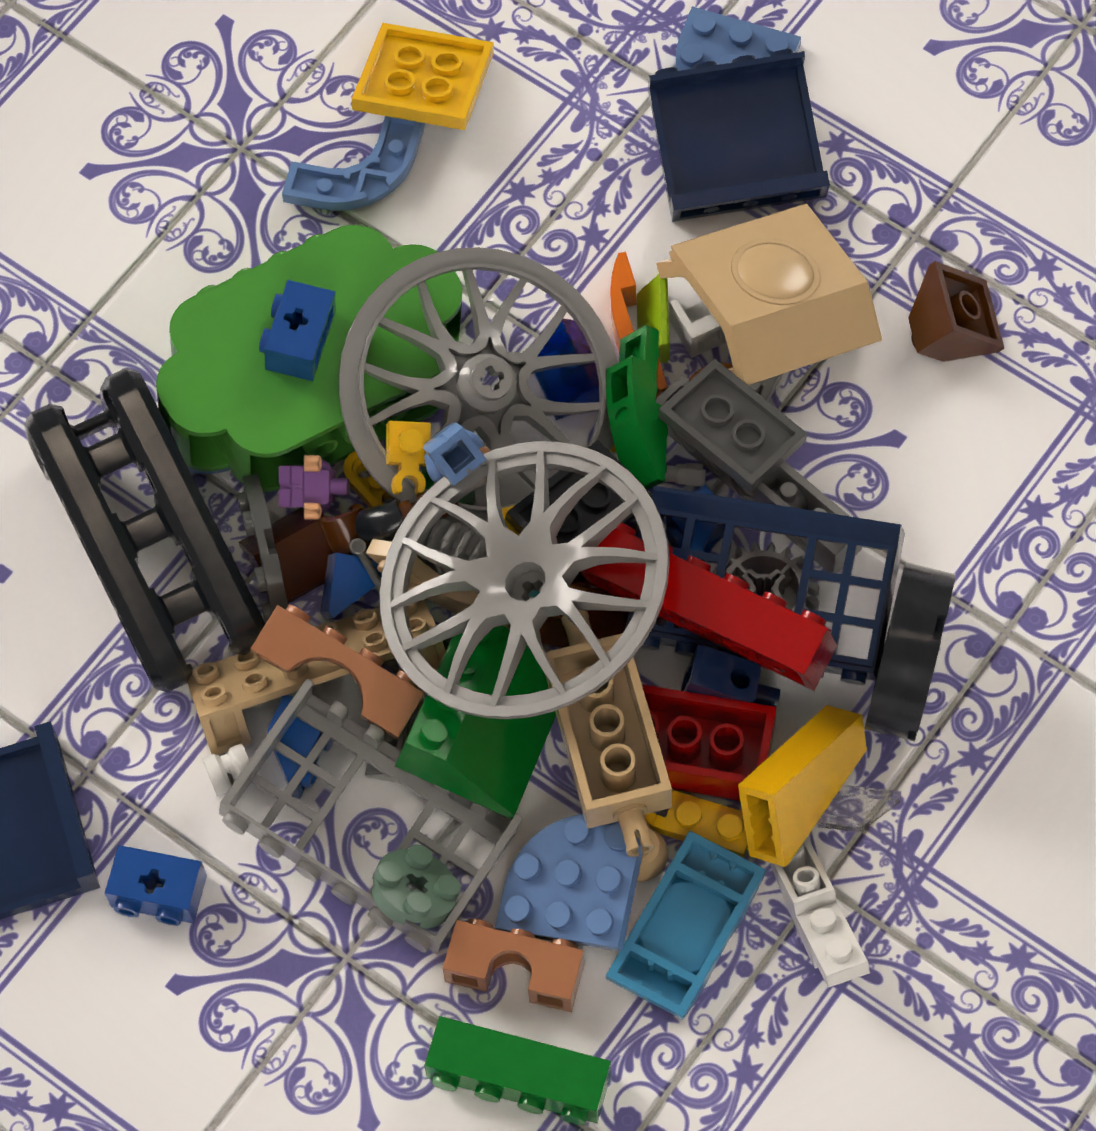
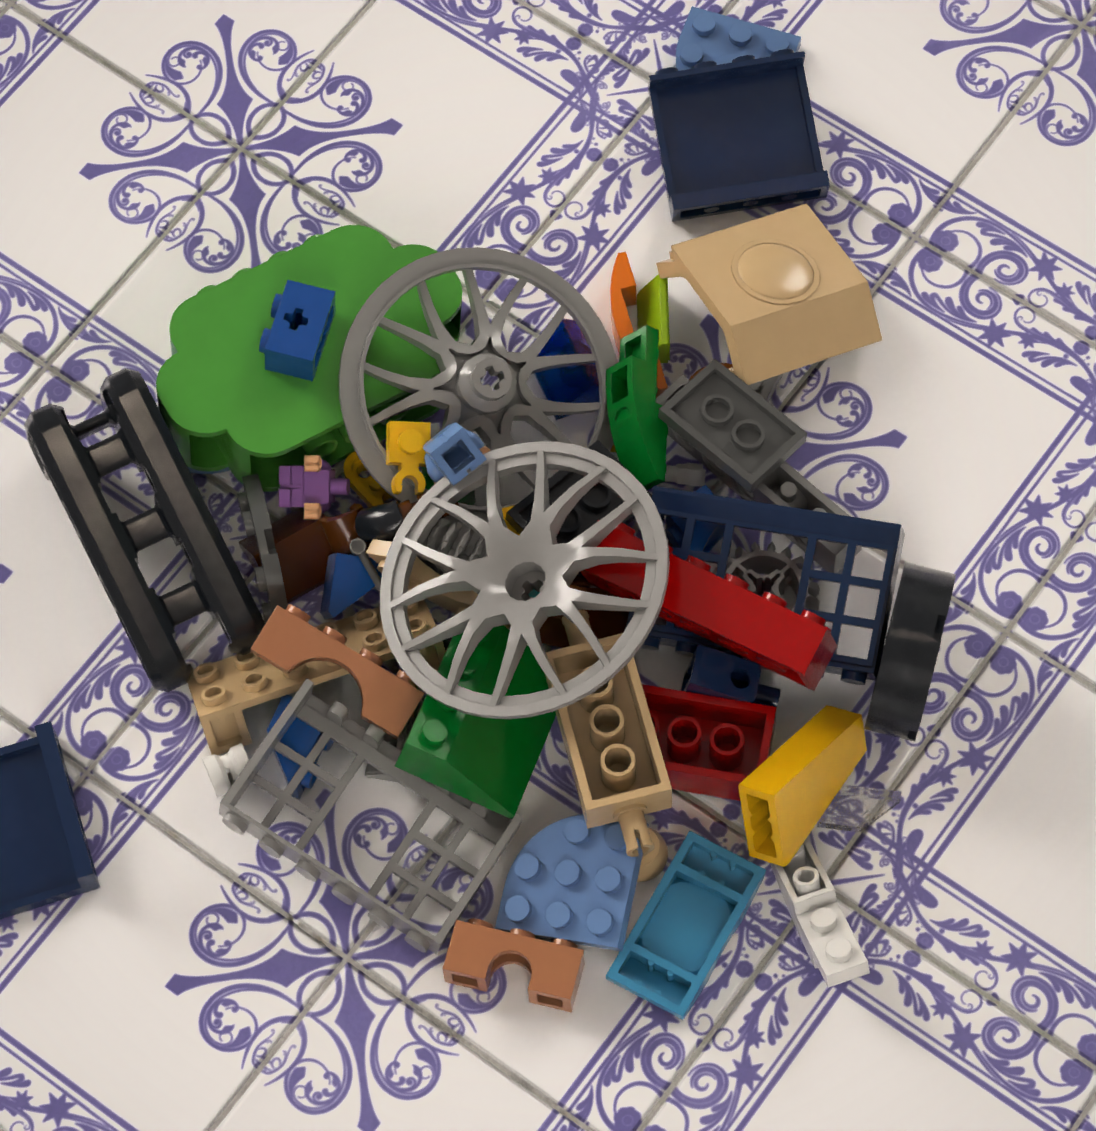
blue brick [104,845,207,926] -> none
medium blue plate [282,116,425,211] -> none
yellow plate [352,23,494,130] -> none
sand green plate [371,844,461,929] -> none
green brick [424,1016,611,1125] -> none
yellow plate [645,790,748,858] -> none
white panel [669,299,726,358] -> none
reddish brown slope [908,261,1004,362] -> none

